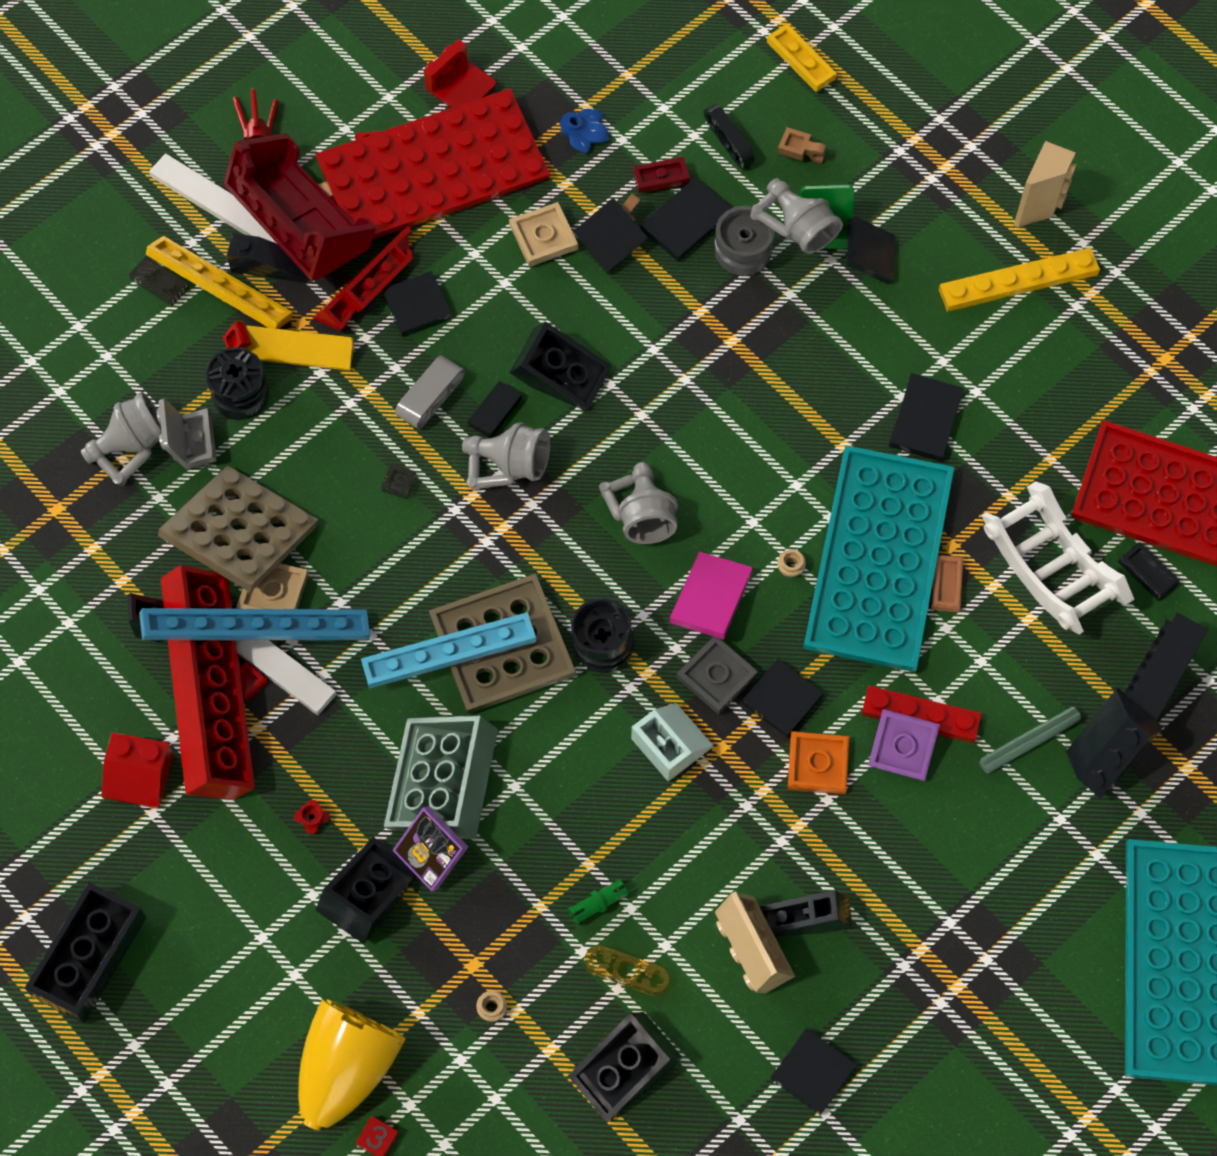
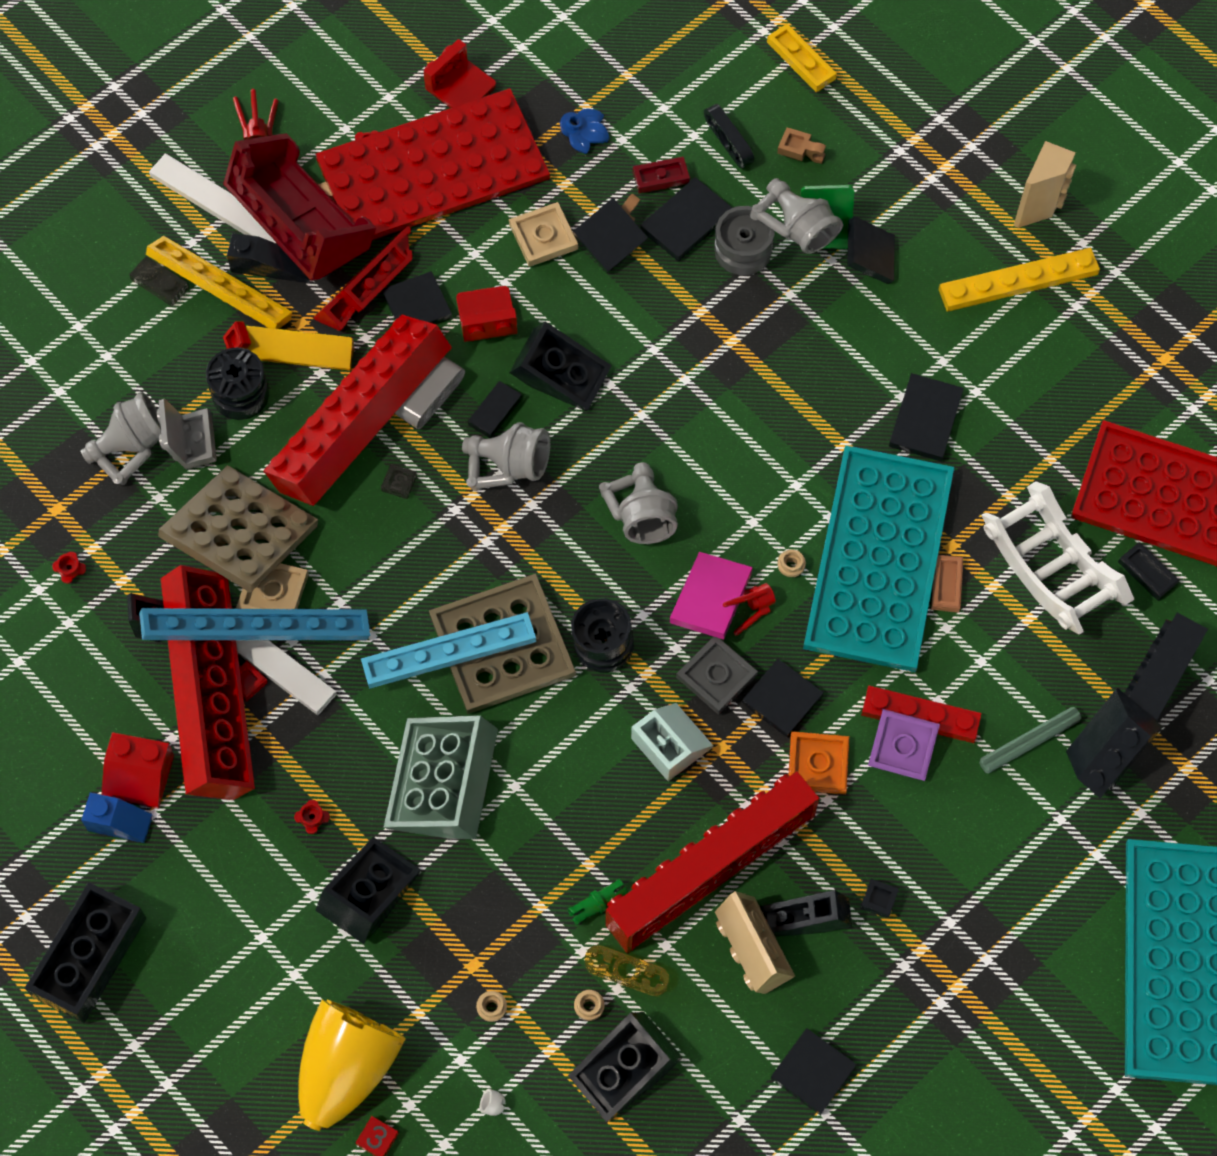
tile [393,806,468,891] -> none
none -> red plate [52,552,86,584]
none -> blue slope [81,792,153,843]
none -> red brick [263,315,452,506]
none -> red bracket [456,286,517,342]
none -> white hinge [480,1089,506,1116]
none -> tan plate [574,990,605,1021]
none -> red brick [606,771,819,954]
none -> red plant [723,583,776,636]
none -> black plate [860,878,899,919]

